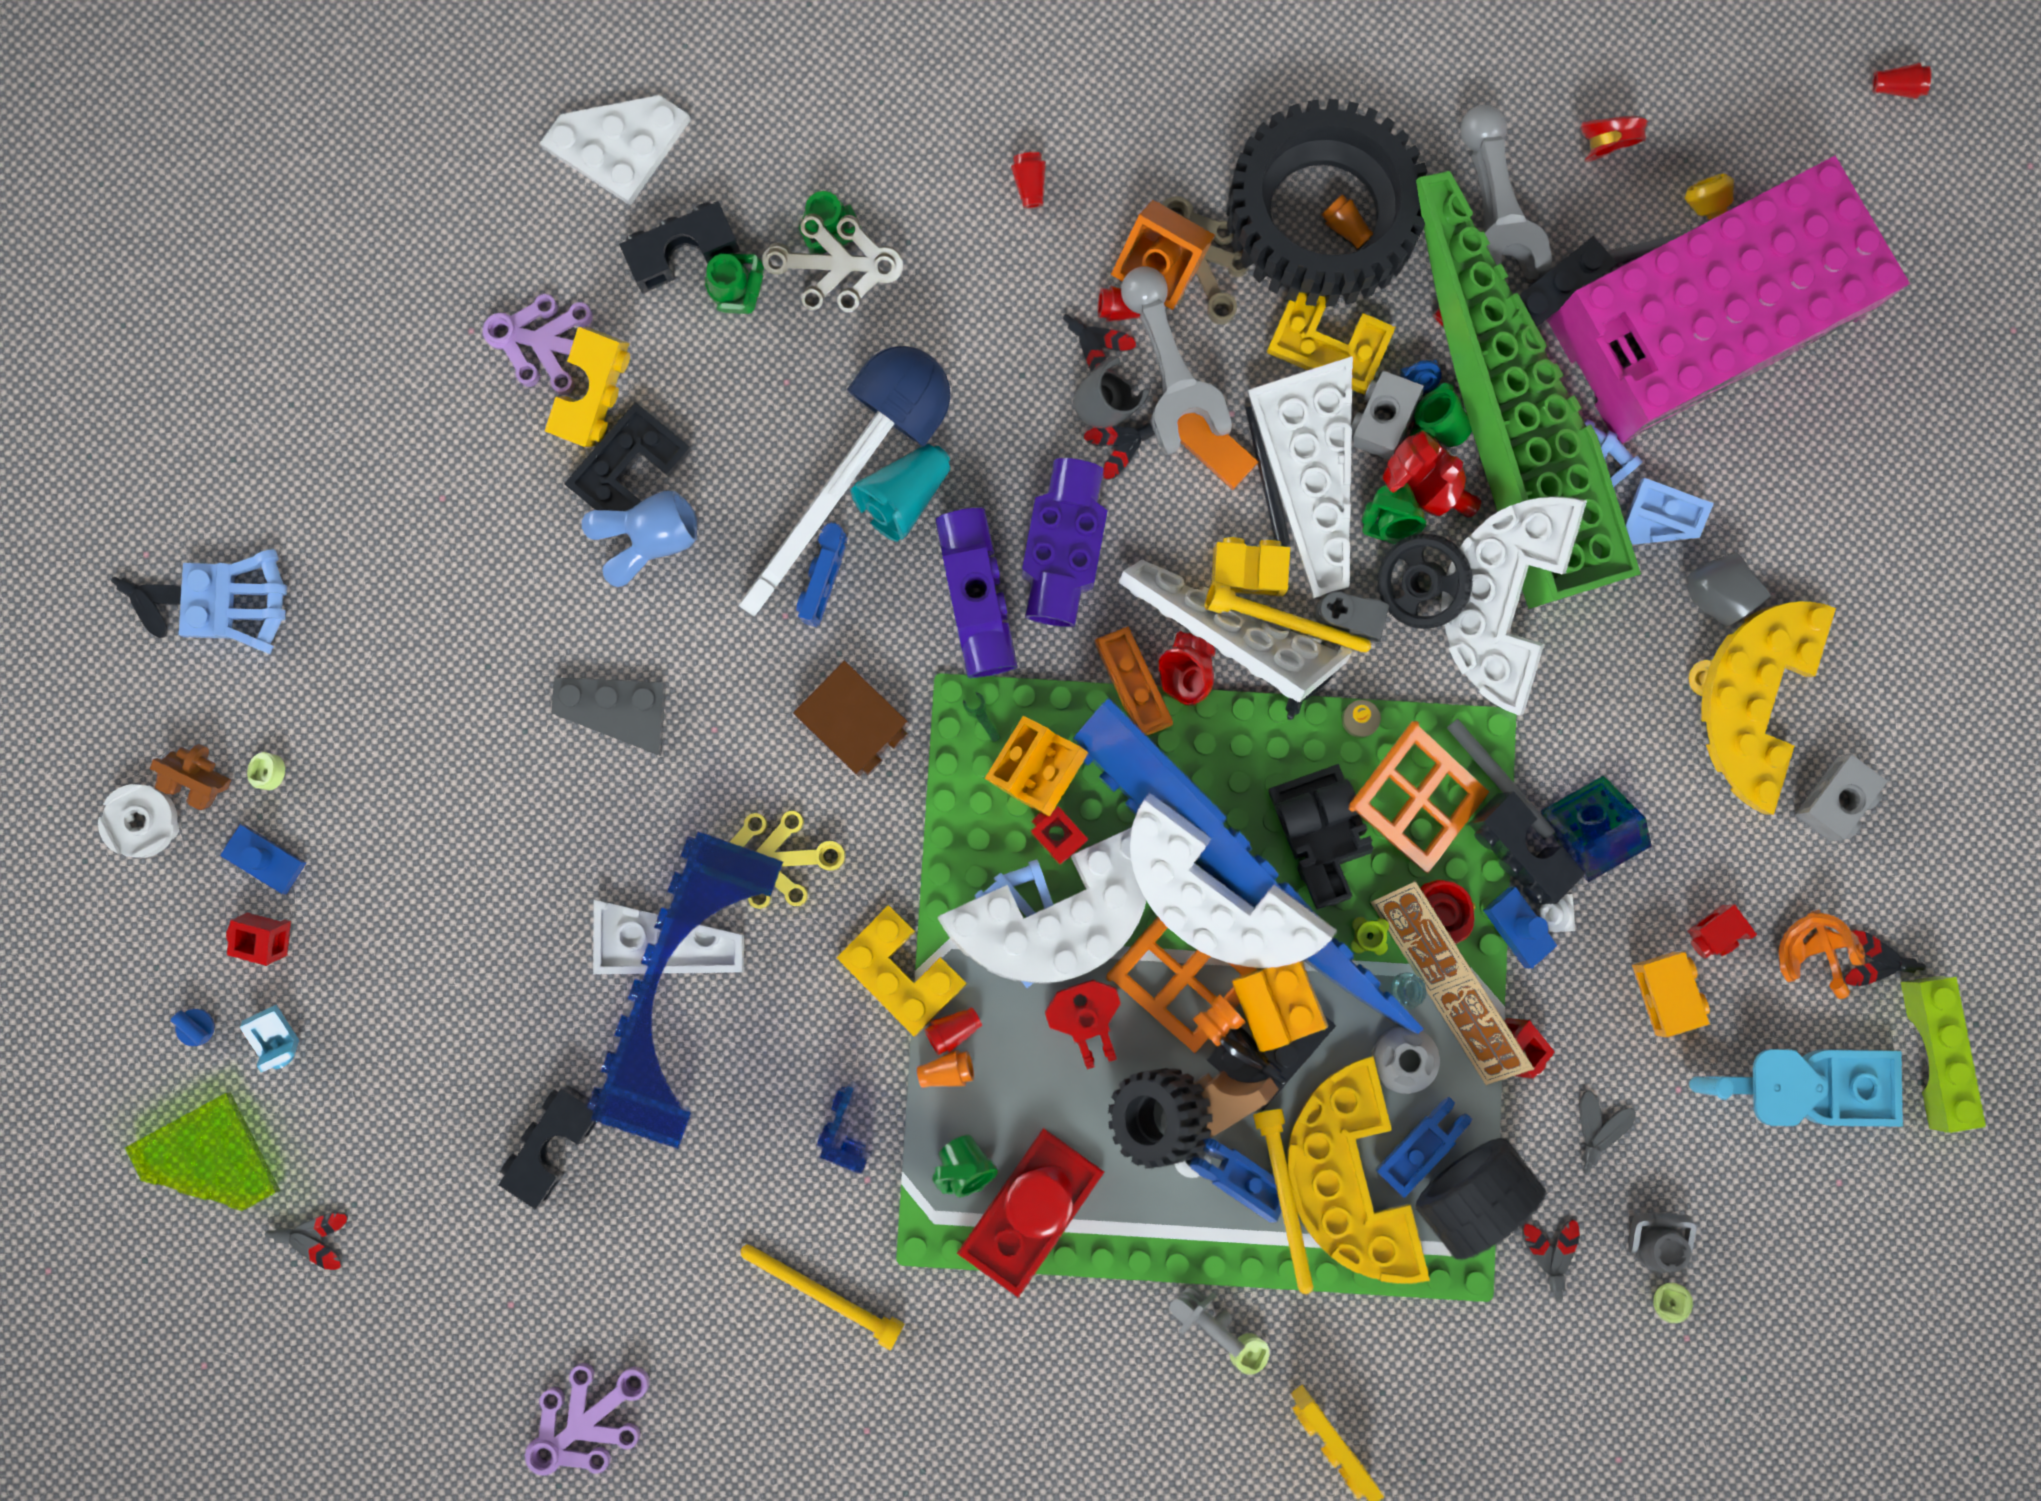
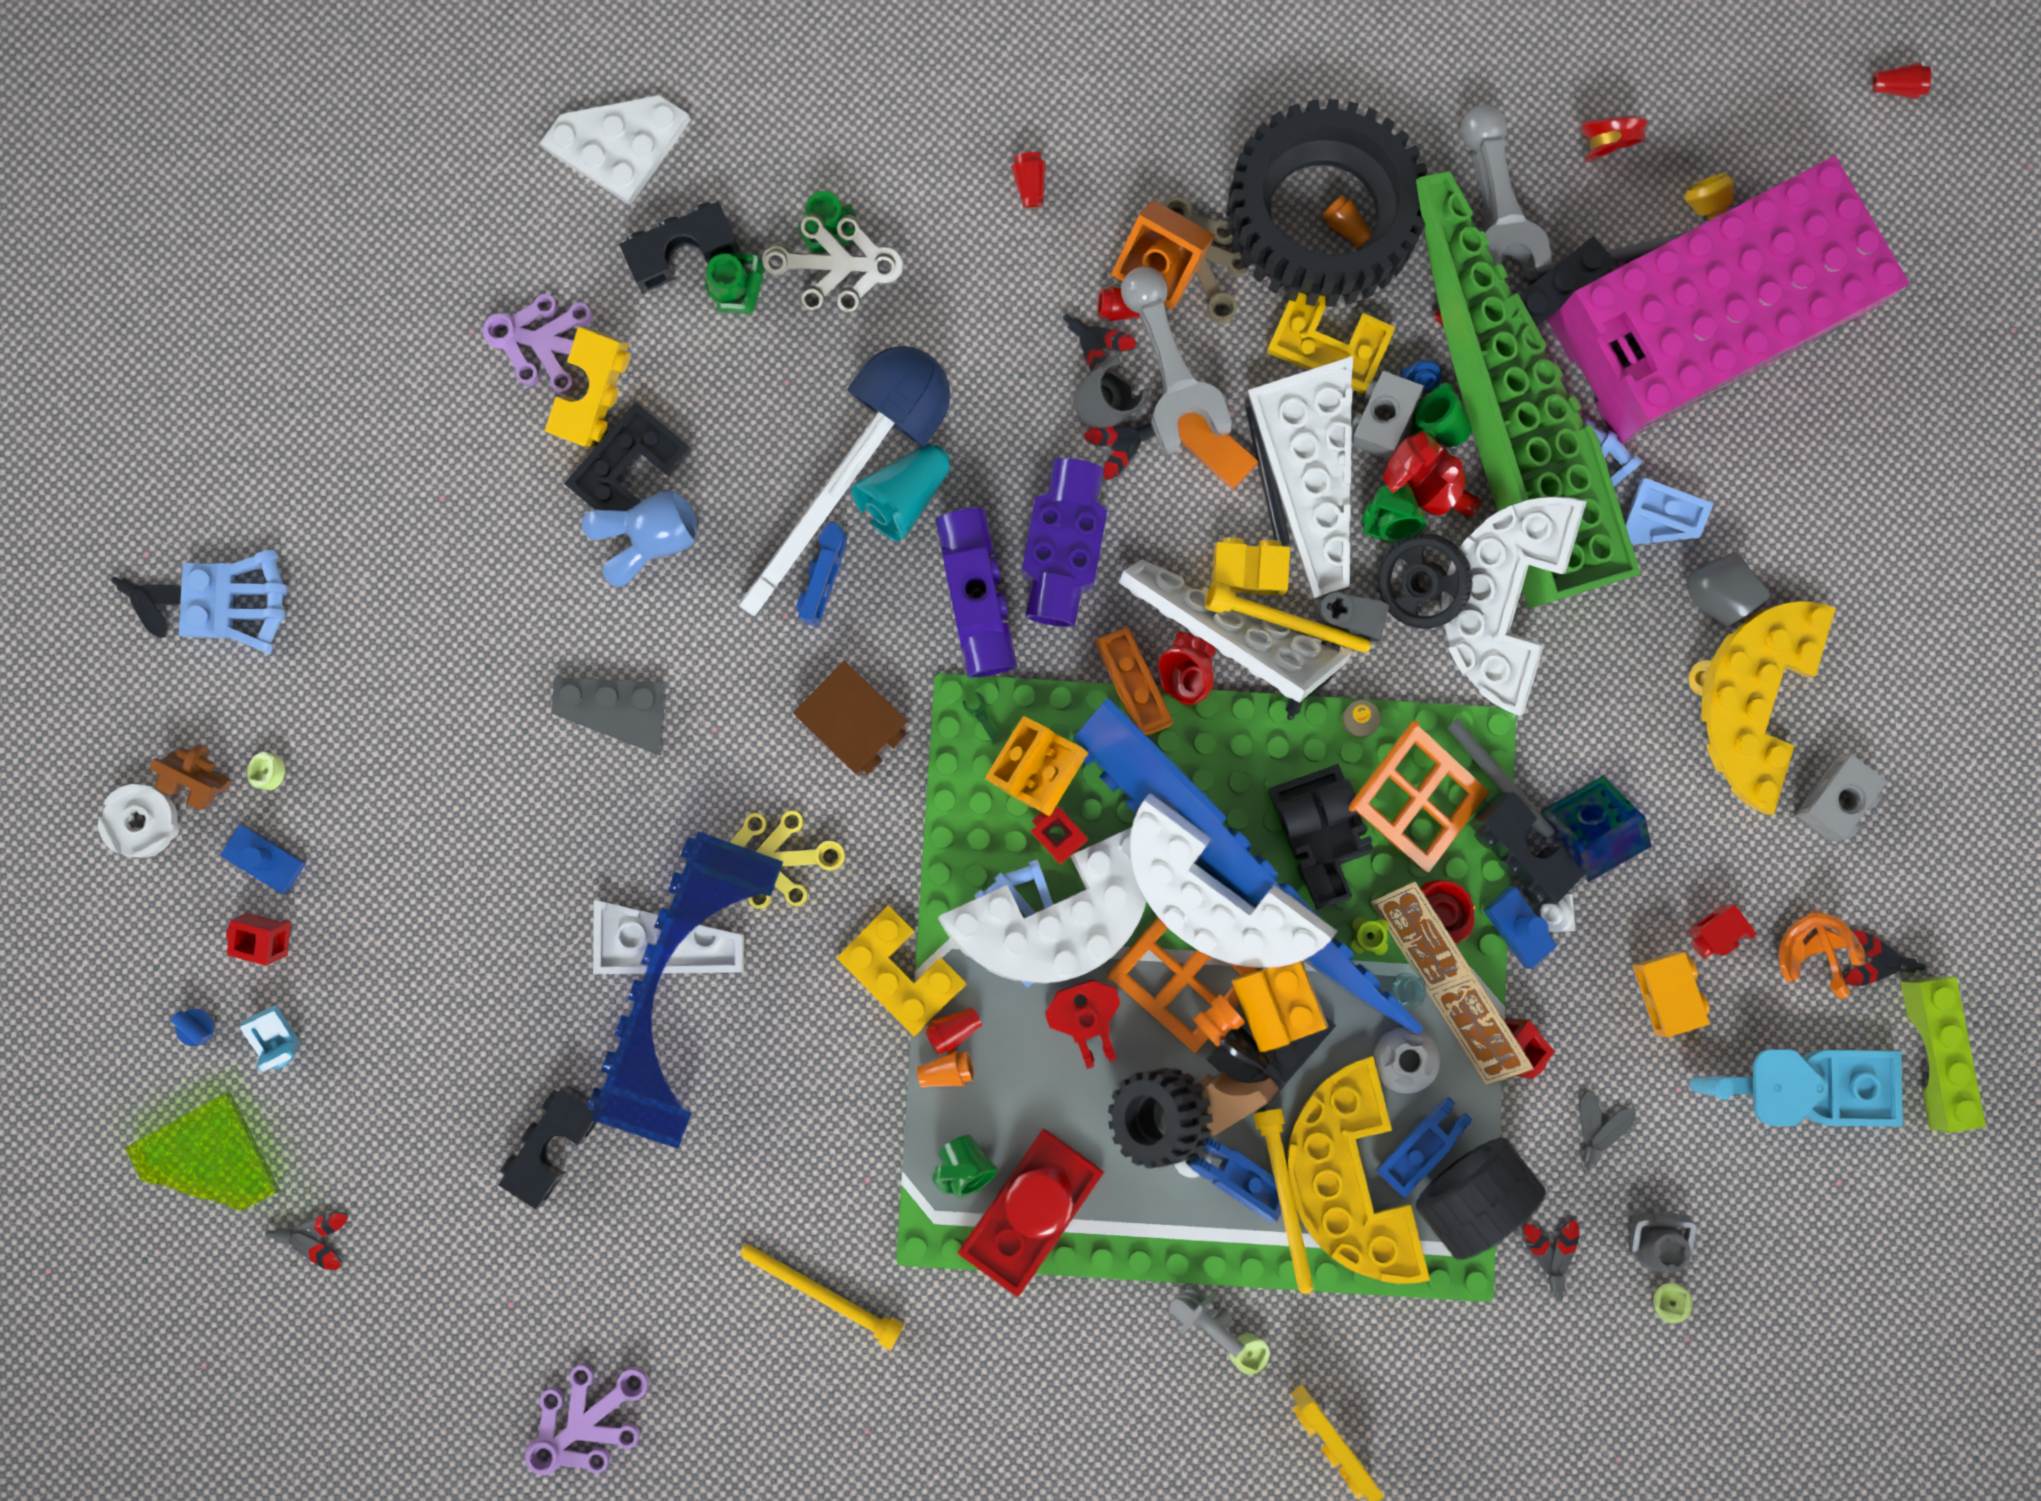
clear blue bracket [816,1081,872,1175] -> none

